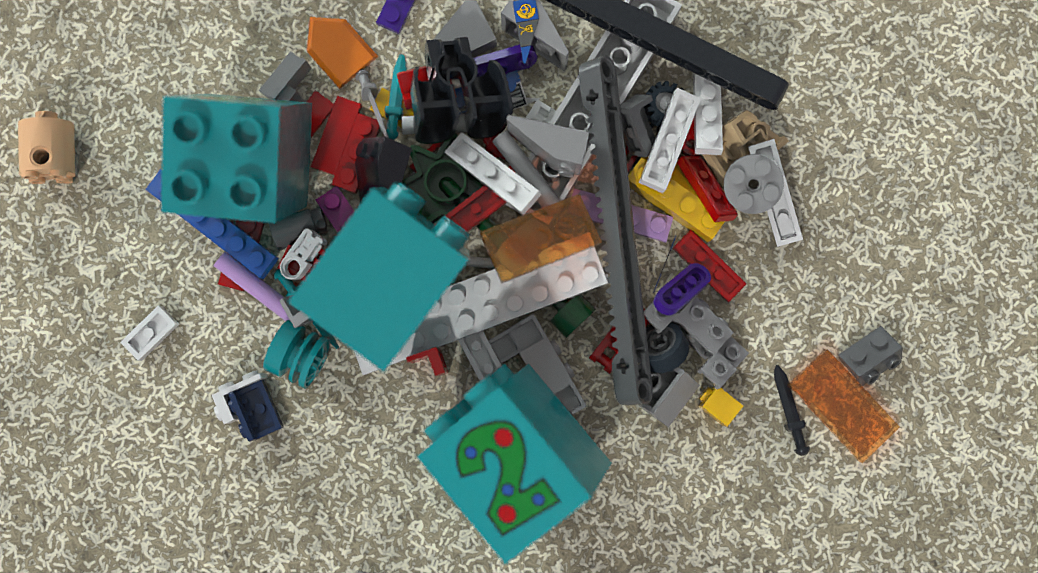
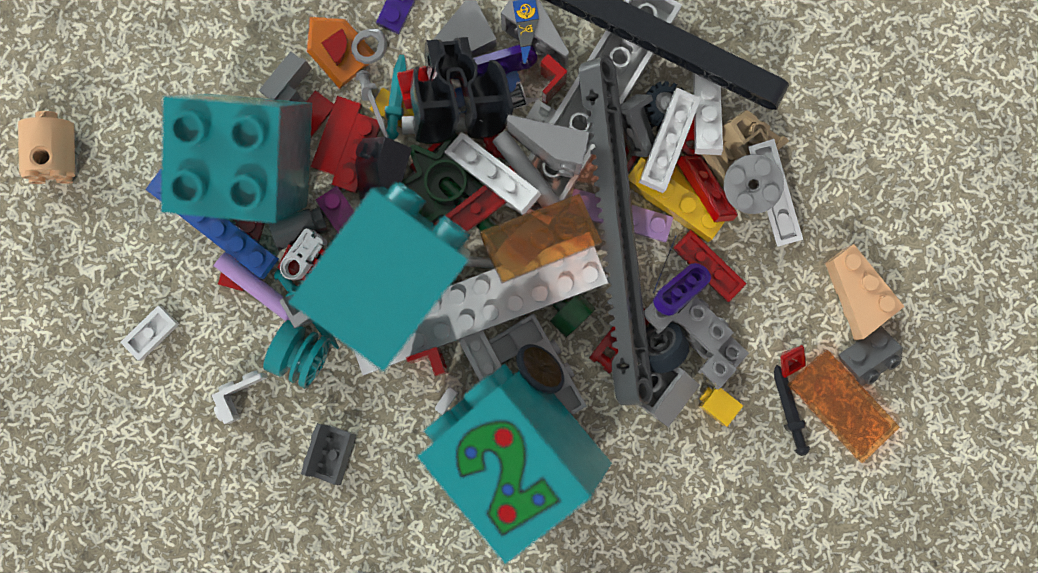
dark blue bracket [228,380,284,442] -> none
none -> dark grey bracket [301,423,357,485]
none -> red tile [321,29,348,66]
none -> light grey piece [351,29,387,64]
none -> white tile [435,388,459,414]
none -> dark brown wheel [516,344,564,394]
none -> red panel [540,54,567,104]
none -> red slope [780,345,806,378]
none -> light nougat wedge [825,244,905,340]

